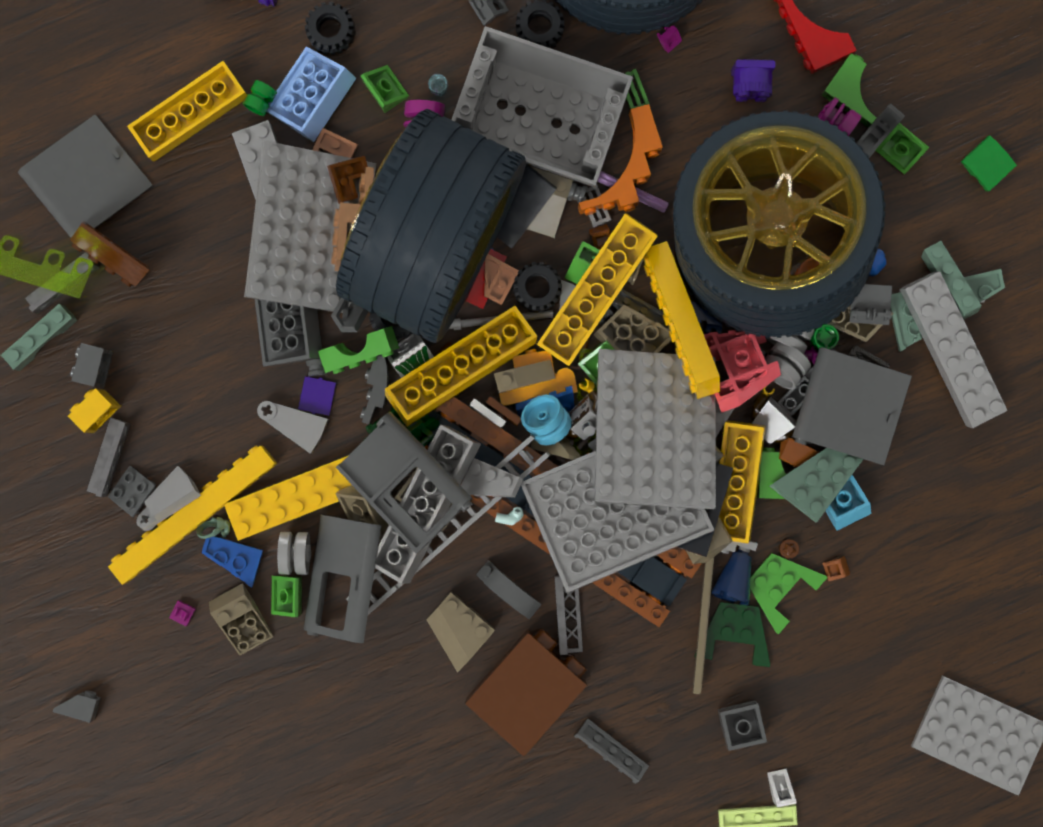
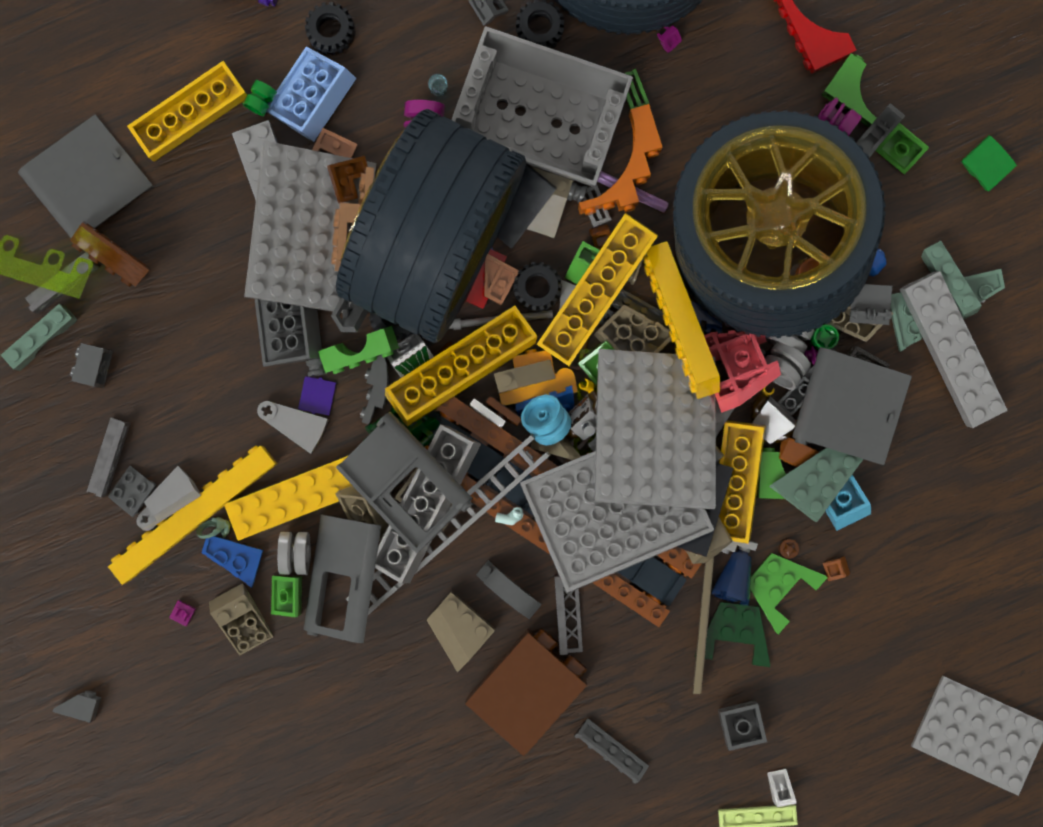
yellow brick [68,388,121,433] -> none
bright green slope [361,65,409,113] -> none
light grey wing [461,458,523,498] -> none
dark purple piece [731,59,775,102] -> none

